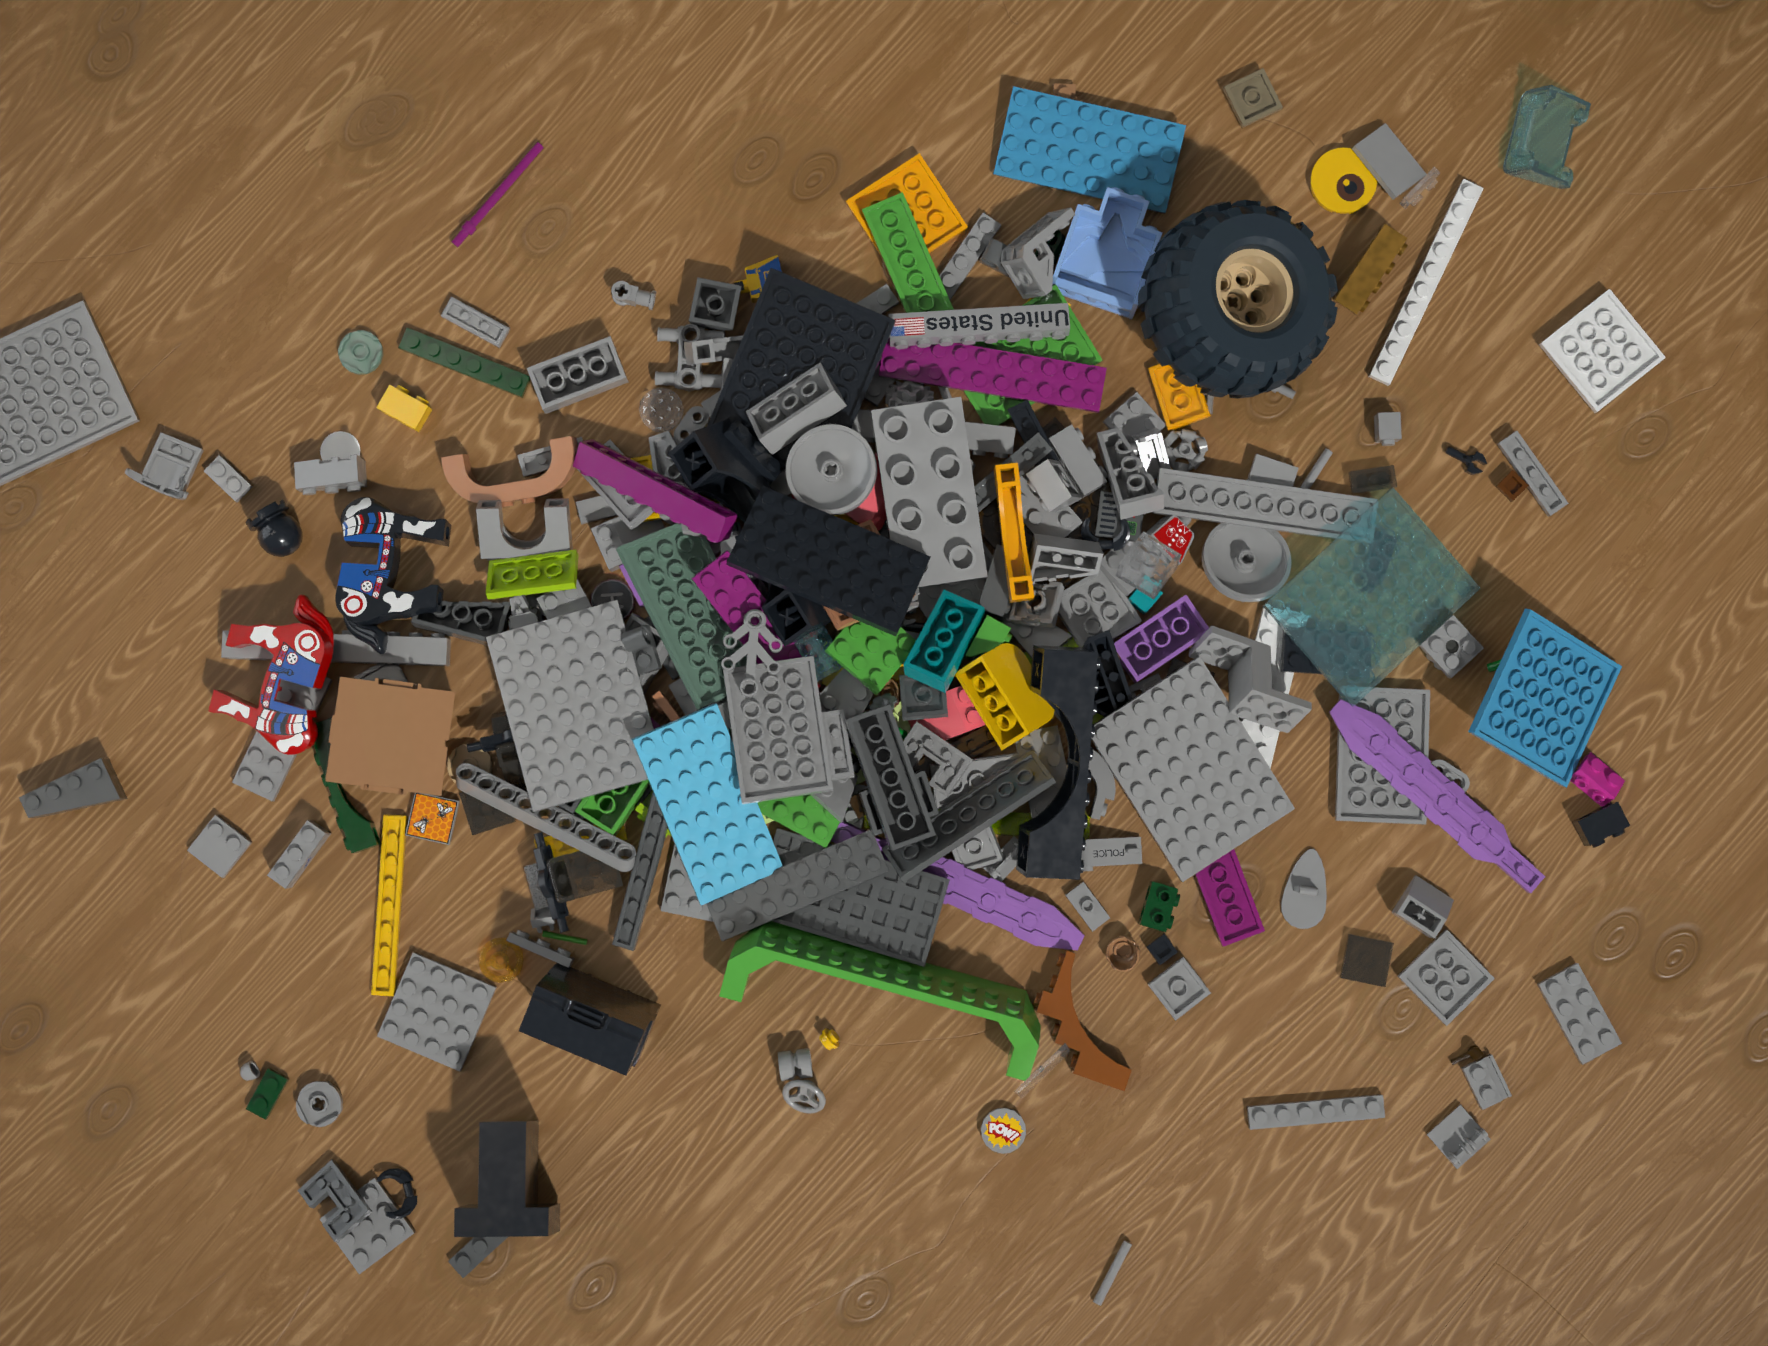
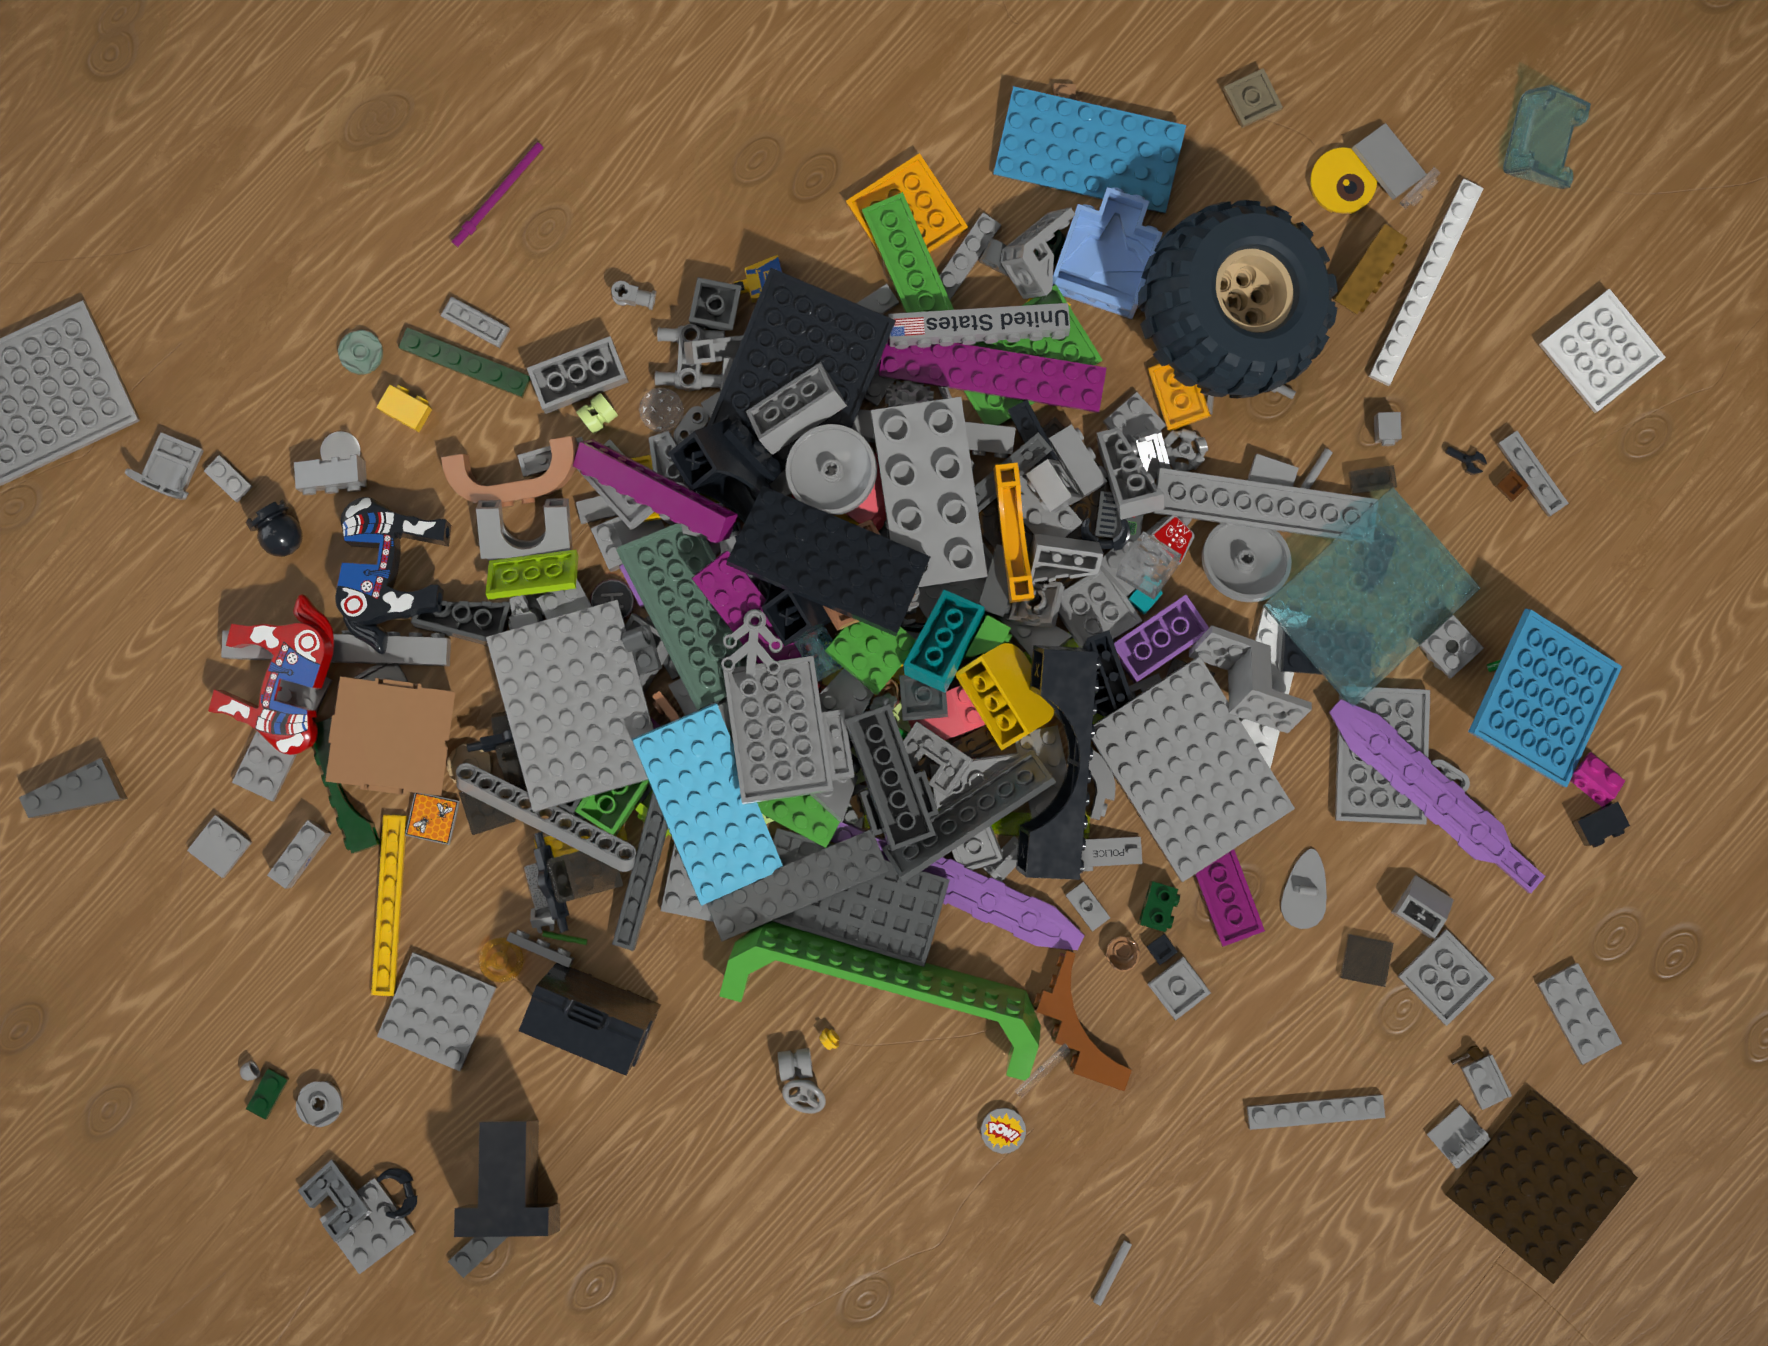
none -> yellowish green wheel [576,393,618,435]
none -> dark brown plate [1445,1090,1638,1284]

